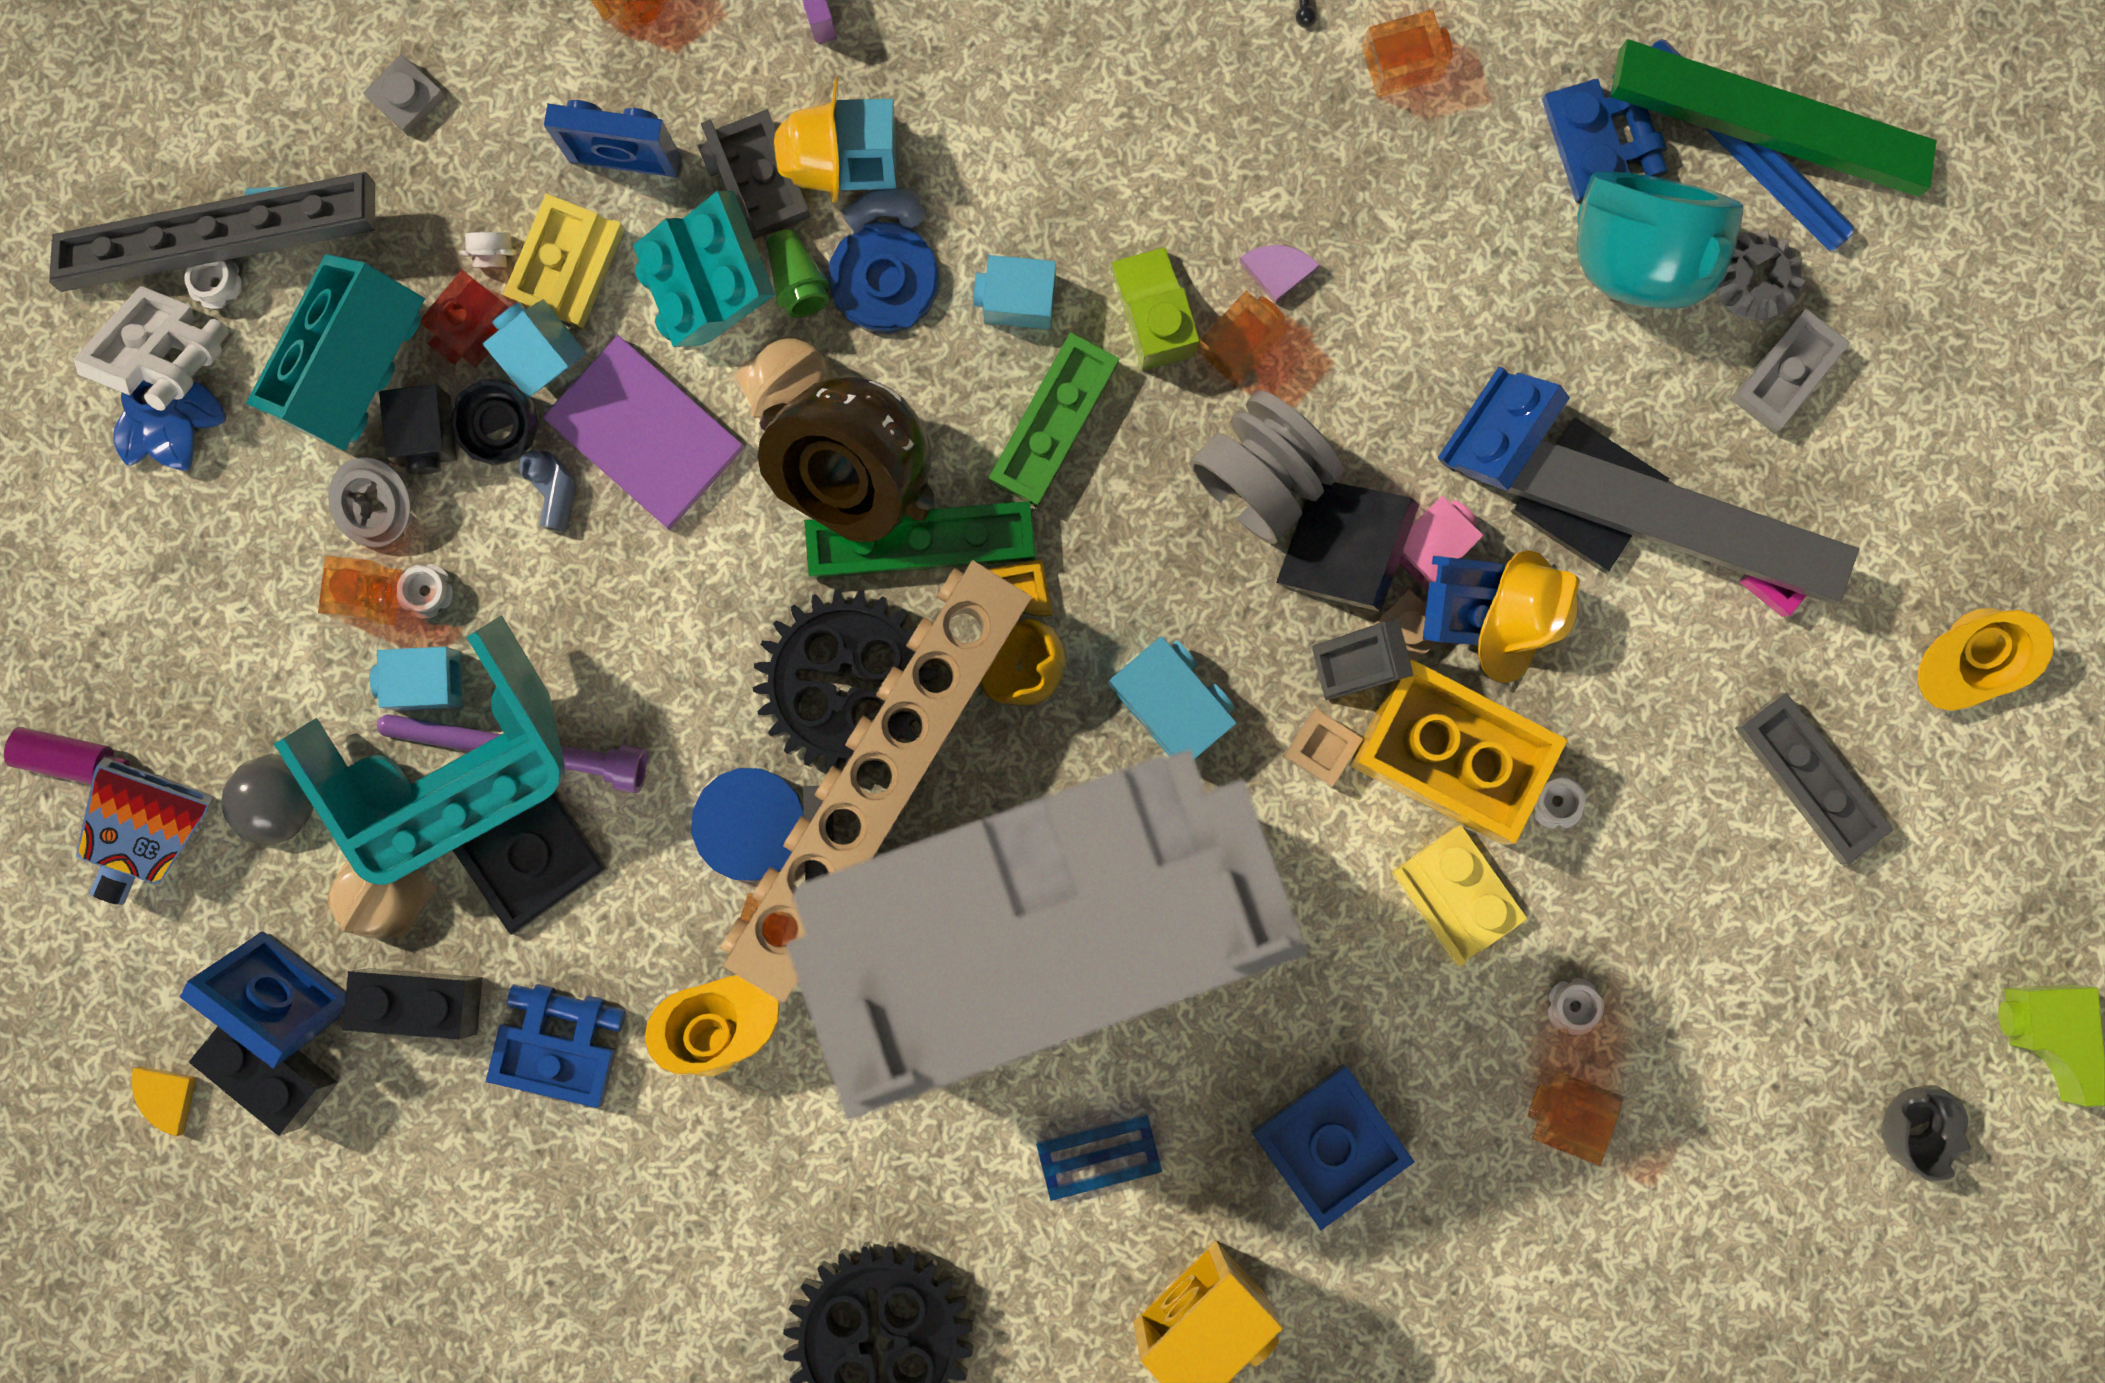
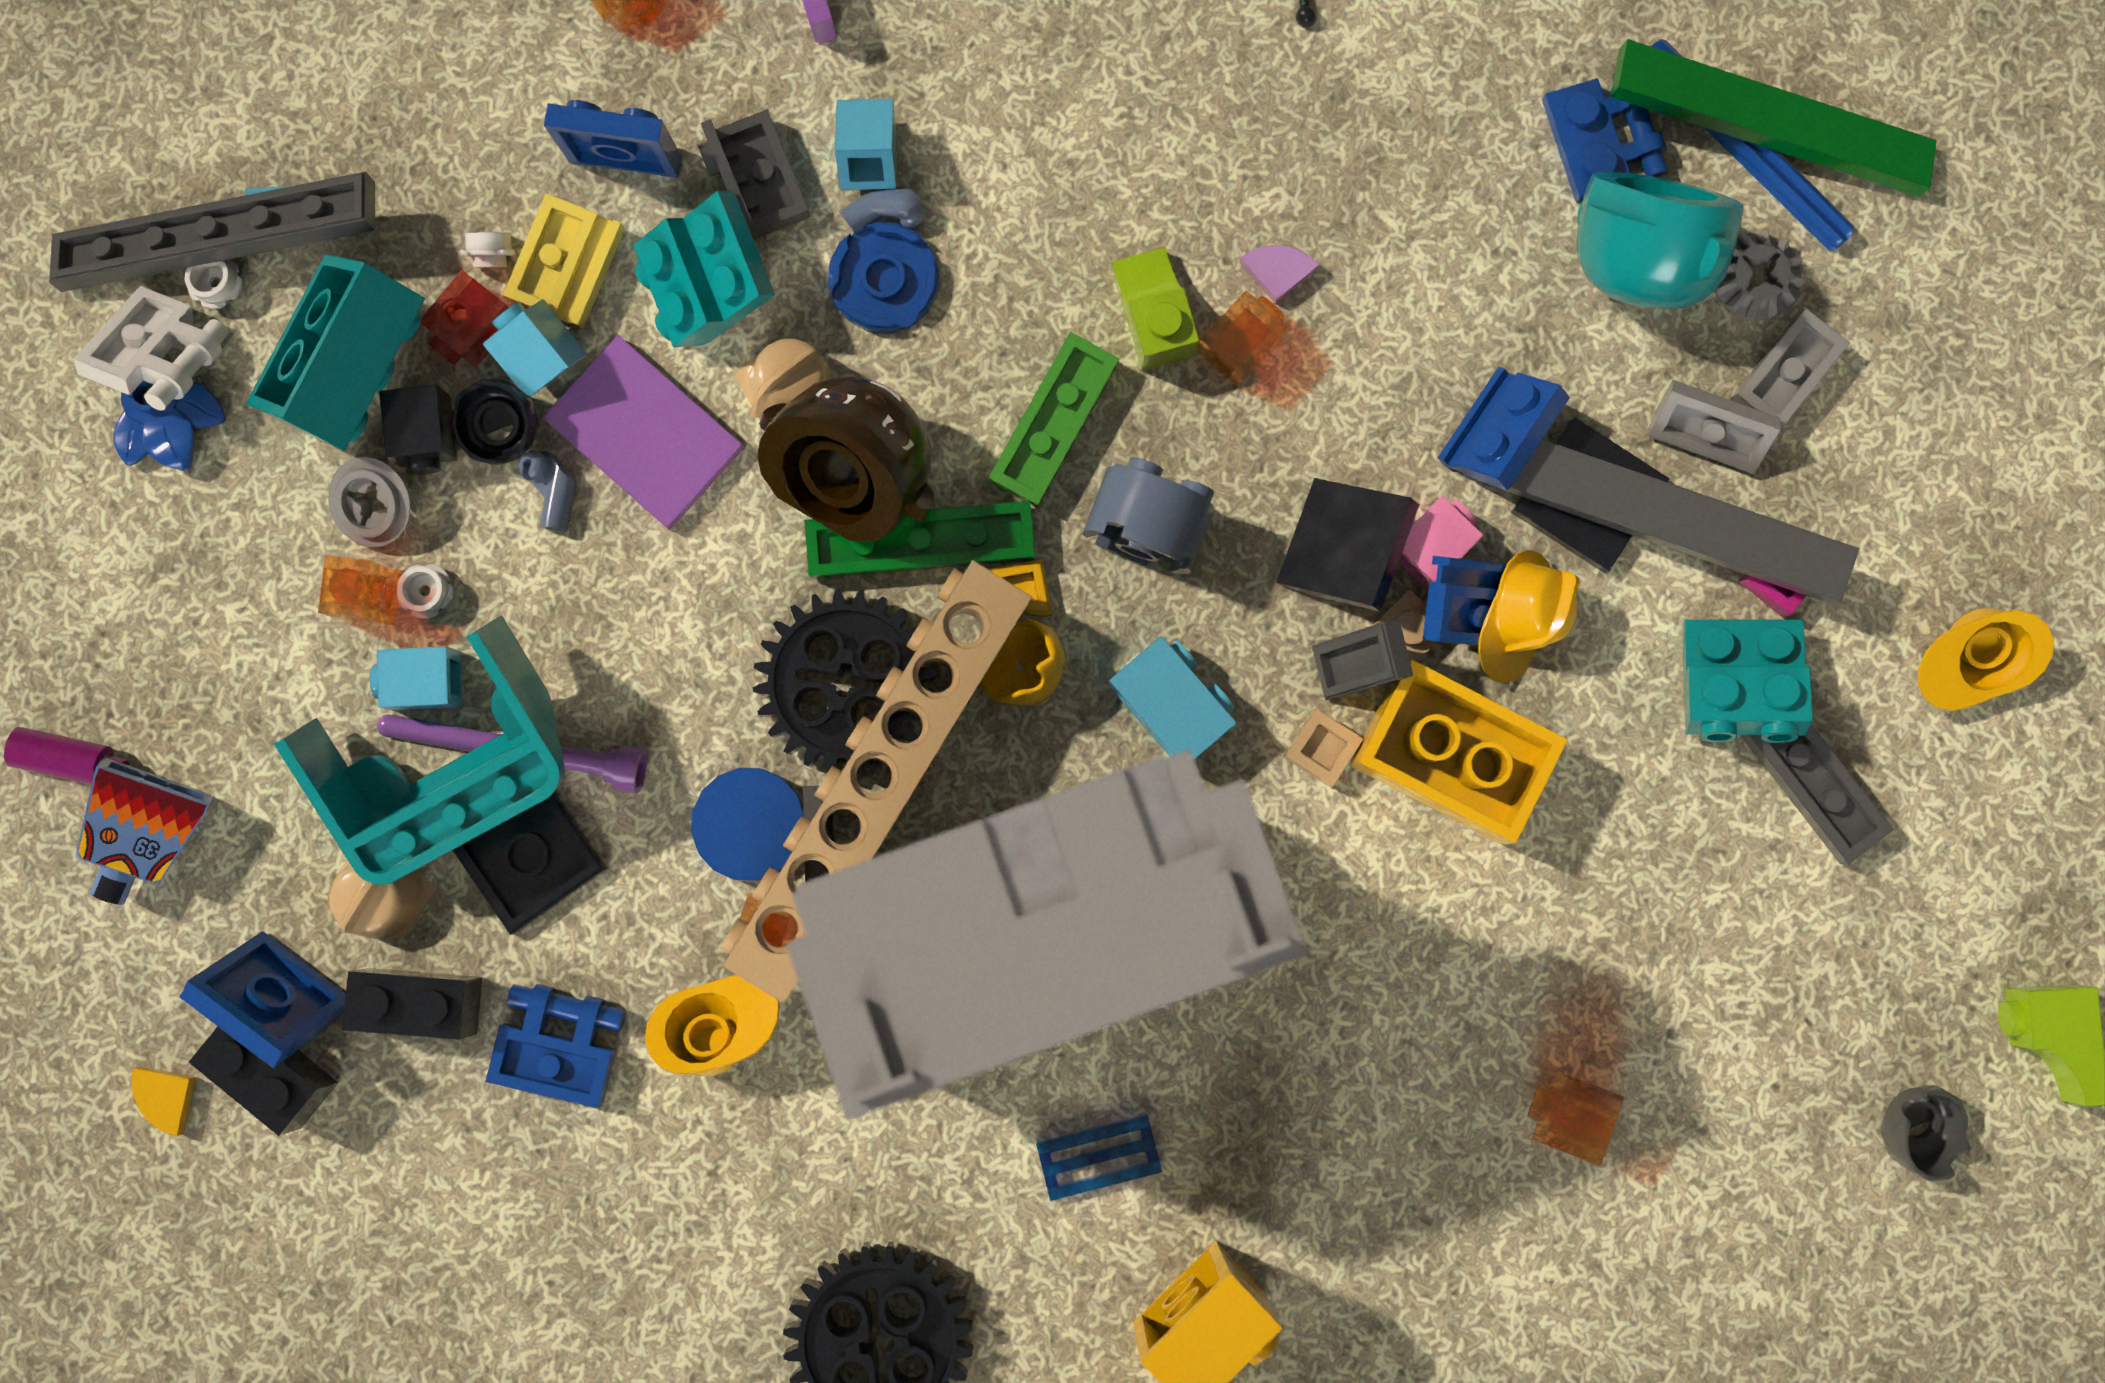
dark grey hair [222,753,313,846] -> none
light grey plate [363,54,446,136] -> none
bright green cone [766,229,830,318] -> none
yellow piece [774,76,839,203] -> none
medium azure brick [973,255,1056,330] -> none
light grey wheel [1189,390,1344,545] -> none
blue plate [1250,1064,1415,1230] -> none
clear orange brick [1361,9,1453,98] -> none
light yellow plate [1391,825,1527,967] -> none
white plate [1534,773,1586,829] -> none
white plate [1547,978,1604,1035] -> none
none -> sand blue brick [1083,457,1215,575]
none -> light grey plate [1648,380,1780,474]
none -> teal plate [1683,620,1813,743]

